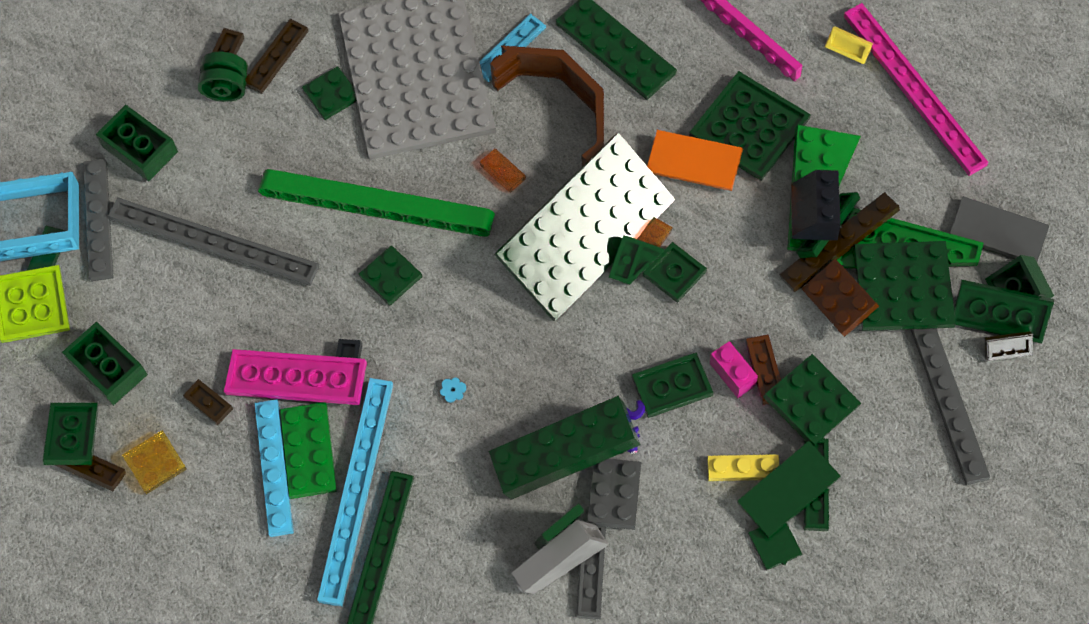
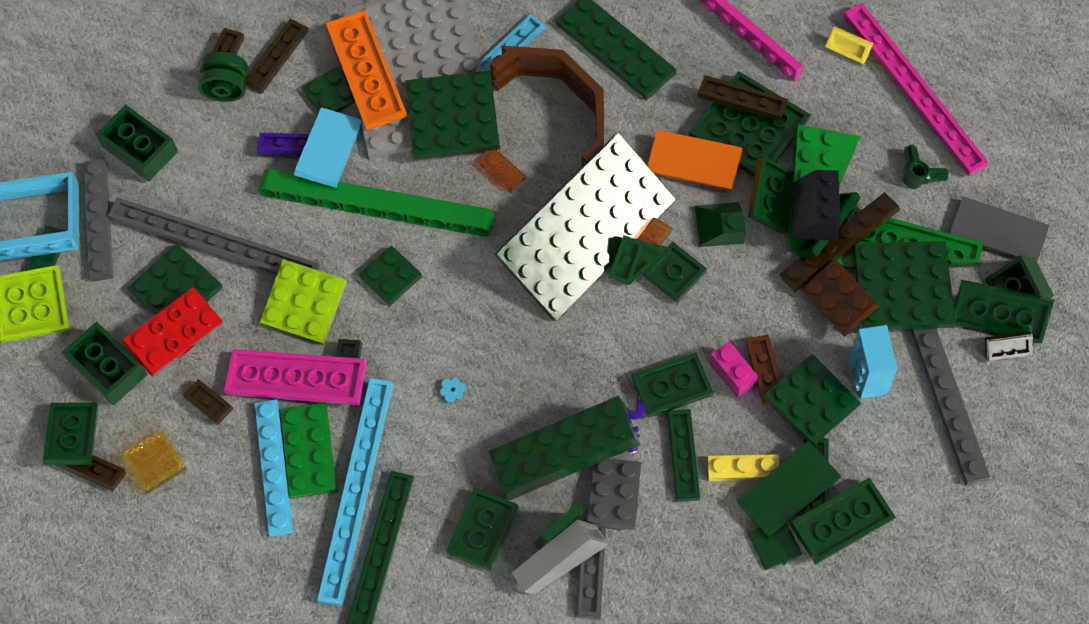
none -> red plate [122,287,223,377]
none -> dark green plate [127,243,223,315]
none -> dark purple plate [257,132,310,156]
none -> lime plate [260,259,347,344]
none -> medium azure tile [294,107,362,188]
none -> orange plate [326,10,407,131]
none -> dark green plate [405,70,500,160]
none -> dark green plate [446,488,519,571]
none -> dark green tile [667,409,700,502]
none -> dark green slope [695,202,746,247]
none -> dark brown plate [698,75,788,121]
none -> dark green plate [748,156,793,234]
none -> dark green plate [789,477,896,565]
none -> medium azure brick [848,325,898,399]
none -> dark green axle [903,144,949,189]

